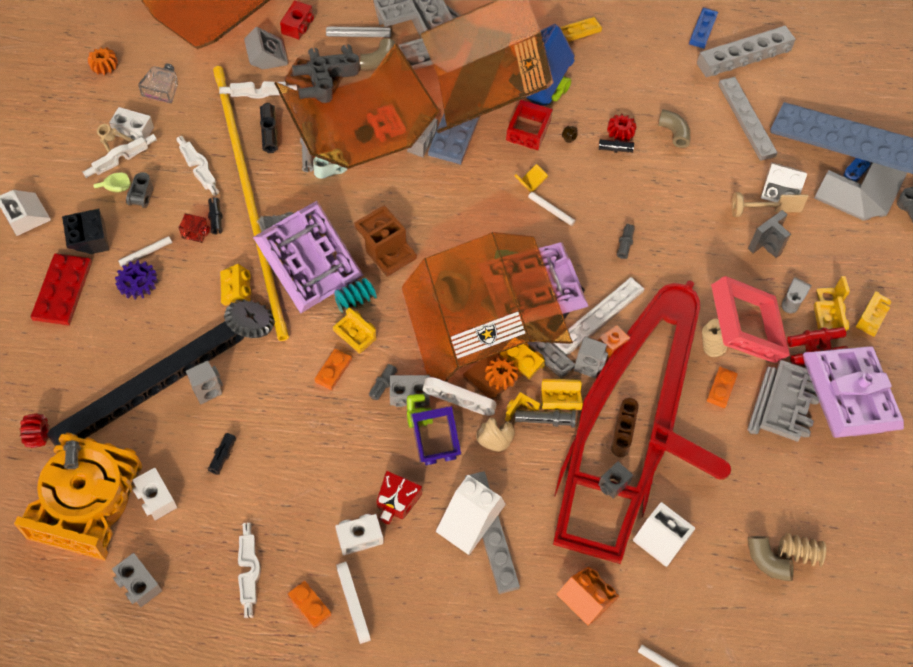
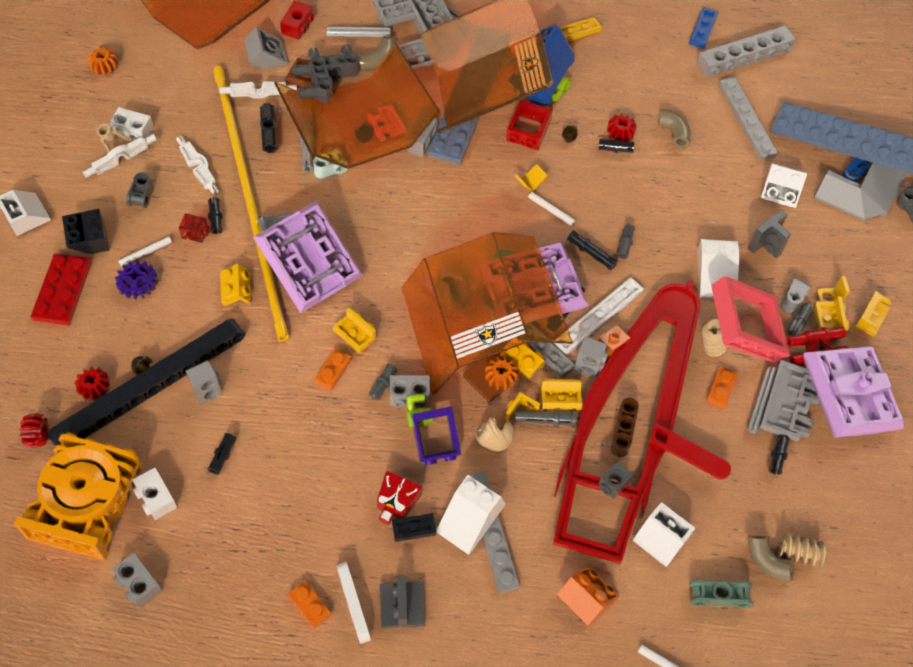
dark grey pin [63,441,81,469] -> none
yellowish green piece [94,172,131,192] -> none
clear torso [138,63,178,104] -> none
dark grey gear [224,299,274,338] -> none
white piece [238,523,261,618] -> none
teal piece [334,278,377,313] -> none
white brick [335,514,383,556] -> none
dark orange bracket [354,205,417,277] -> none
white beam [423,377,497,416] -> none
tan piece [731,192,808,217] -> none
none -> red gear [74,366,110,401]
none -> dark brown plate [131,356,153,375]
none -> dark grey bracket [380,576,425,629]
none -> black plate [392,513,436,542]
none -> black pin [567,230,618,270]
none -> sand green piece [689,580,753,608]
none -> white slope [697,239,739,300]
none -> black pin [769,434,790,475]
none -> dark grey axle [788,303,813,336]

